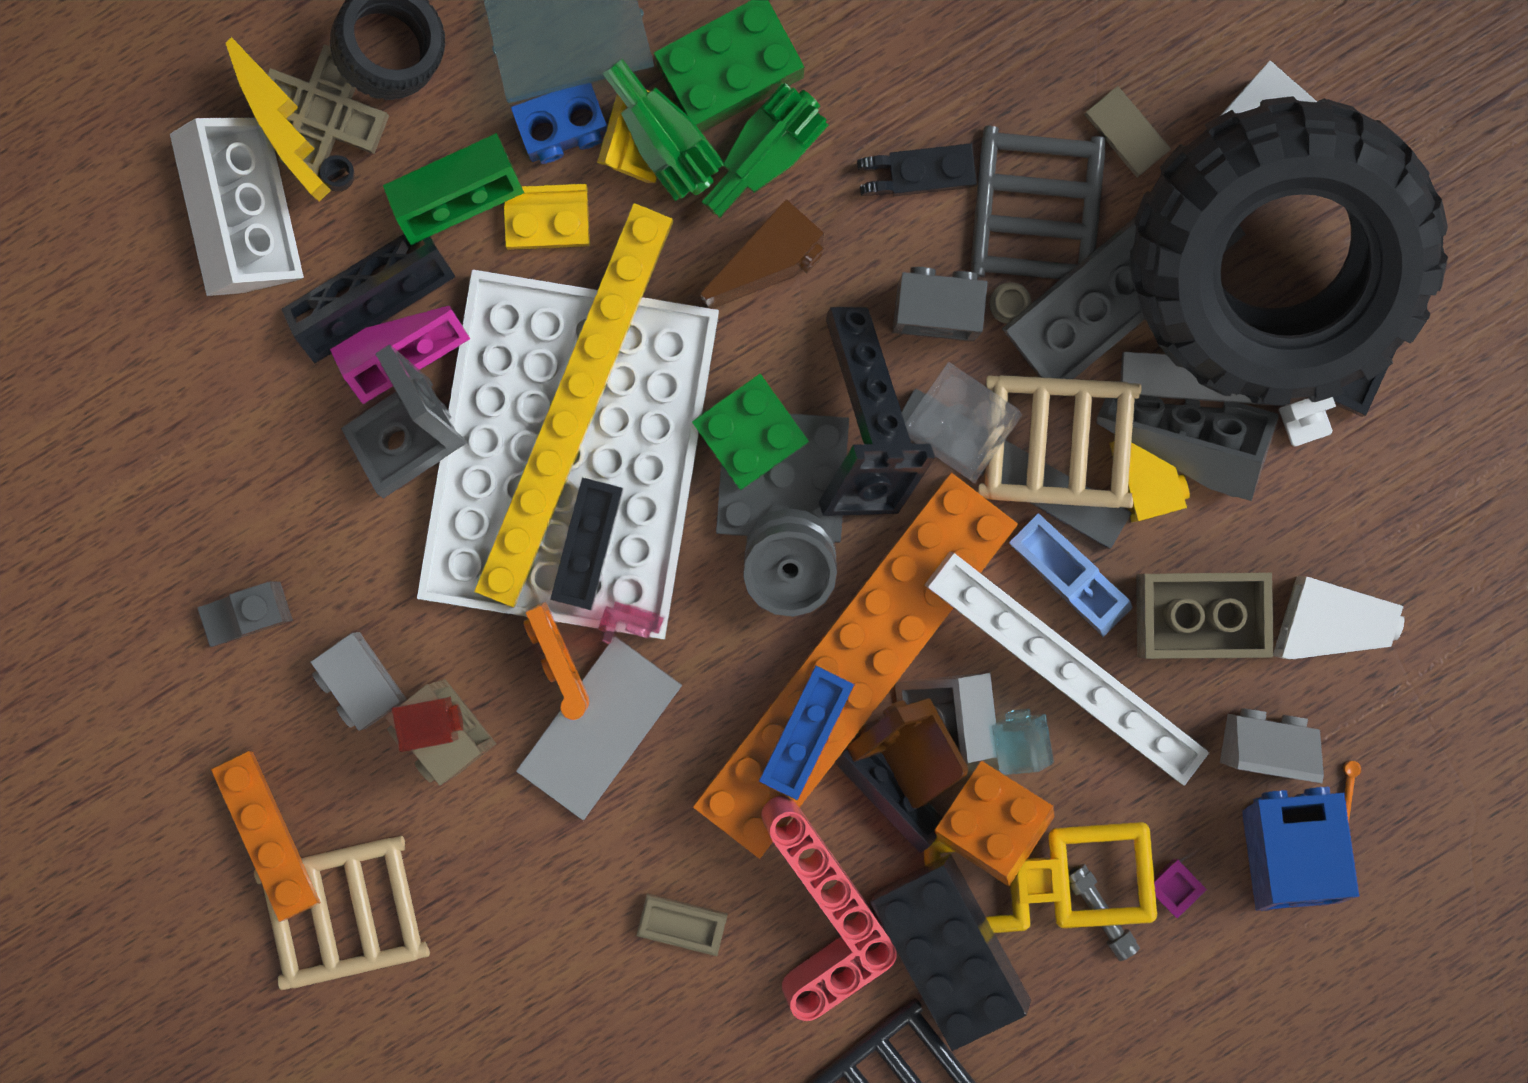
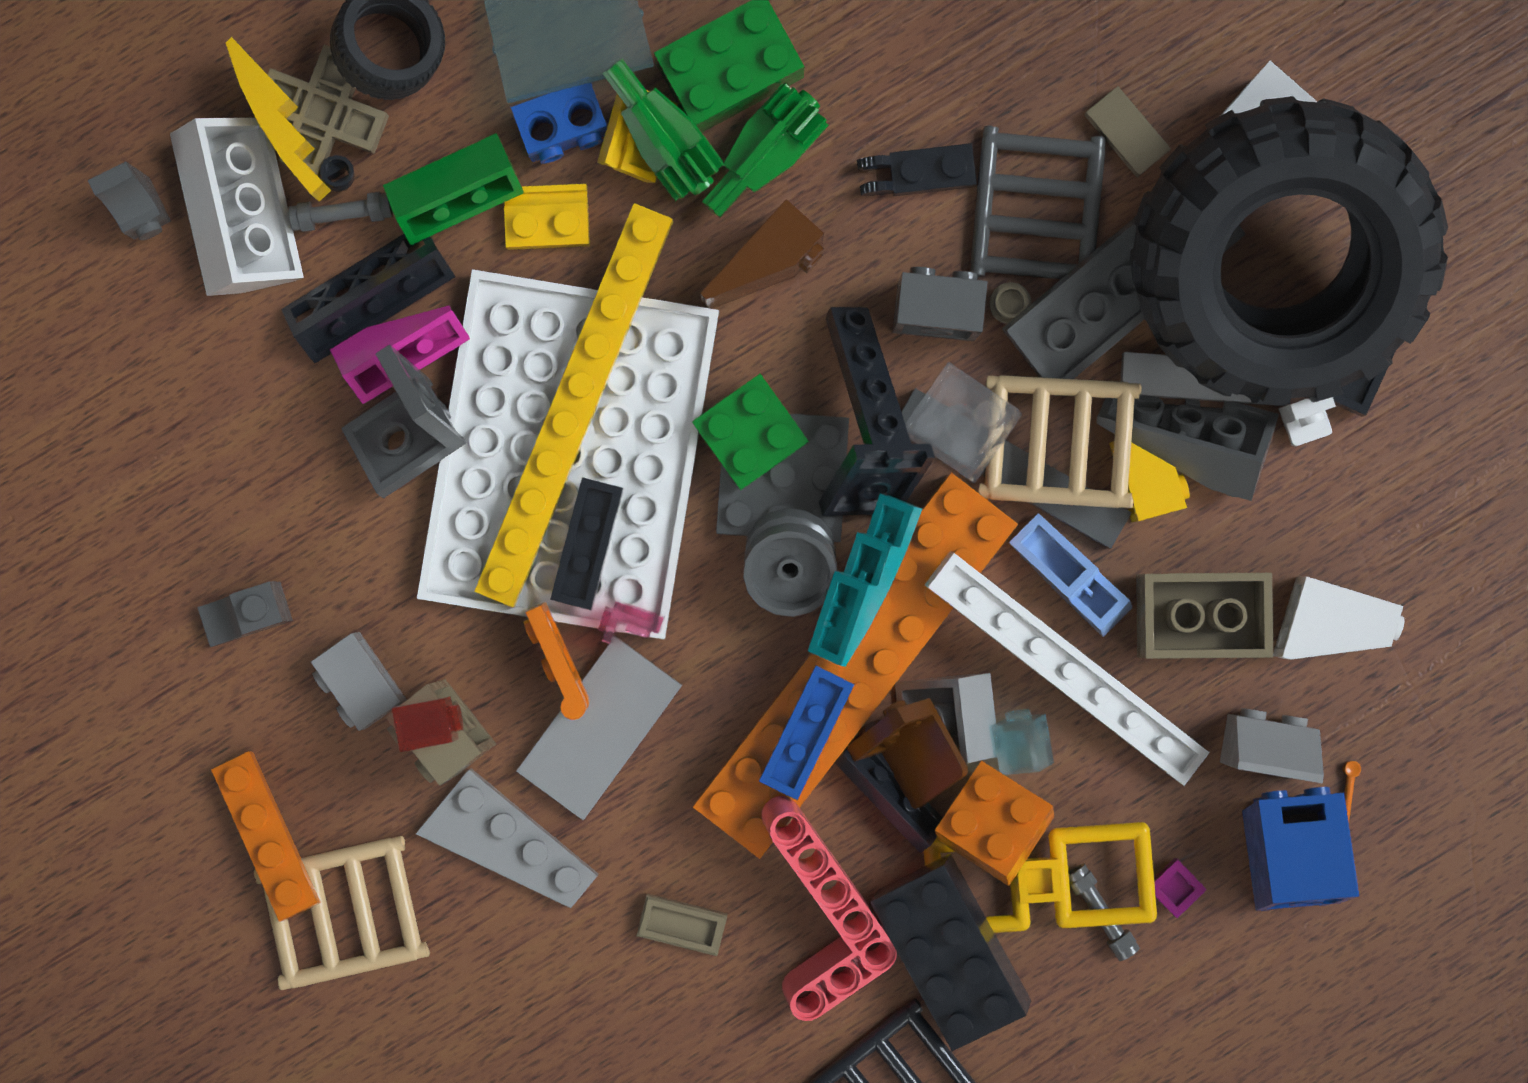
none -> dark grey arch [88,162,171,240]
none -> dark grey bar [289,191,393,232]
none -> light grey wing [416,768,598,908]
none -> teal slope [808,494,922,667]

